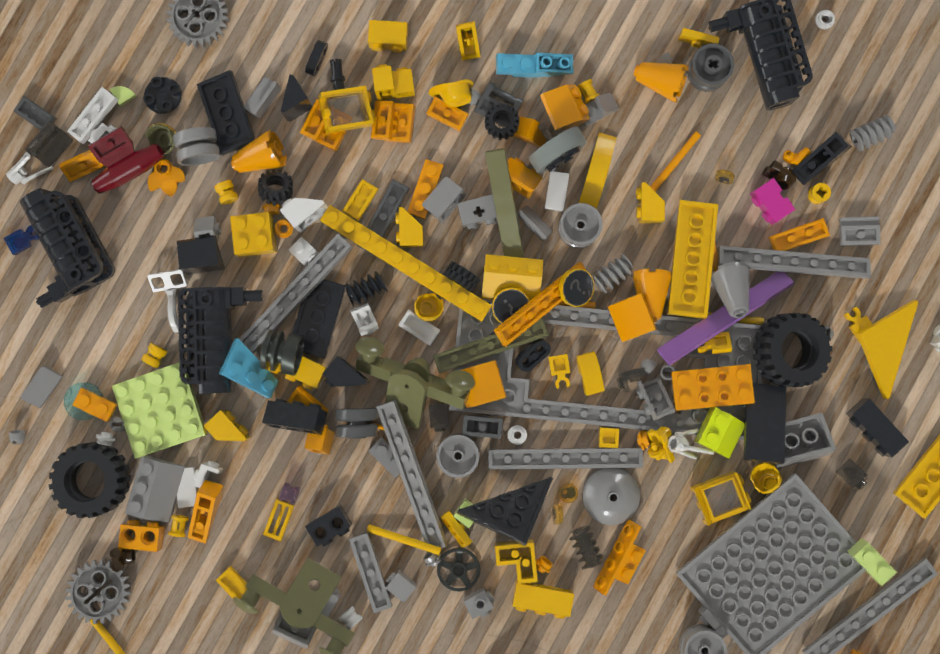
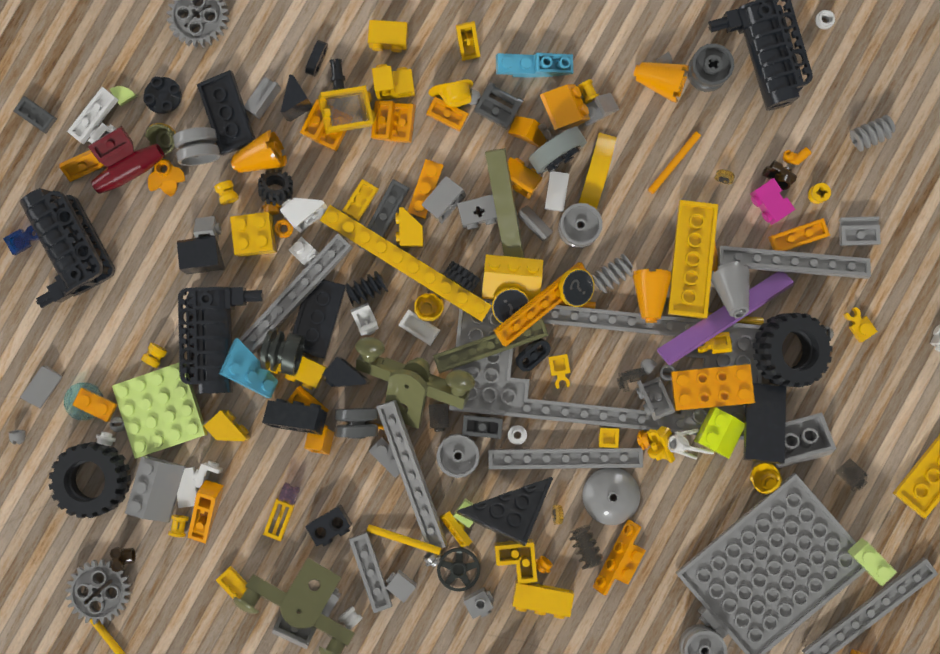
white plant [6,141,54,185] -> none
clear smoke panel [24,121,73,167] -> none
light orange brick [118,519,165,552] -> none
white piece [148,269,187,333] -> none
light orange slope [462,360,507,409] -> none
black tyre [485,103,519,140] -> none
clear yellow tile [559,483,578,503] -> none
yellow slope [576,351,605,396] -> none
light orange slope [608,293,657,342] -> none
yellow slope [635,182,665,224] -> none
yellow plate [678,28,720,48] -> none
window [690,471,751,526] -> none
black slope [792,132,852,186] -> none
black brick [846,398,909,458] -> none
yellow tile [857,300,918,399] -> none

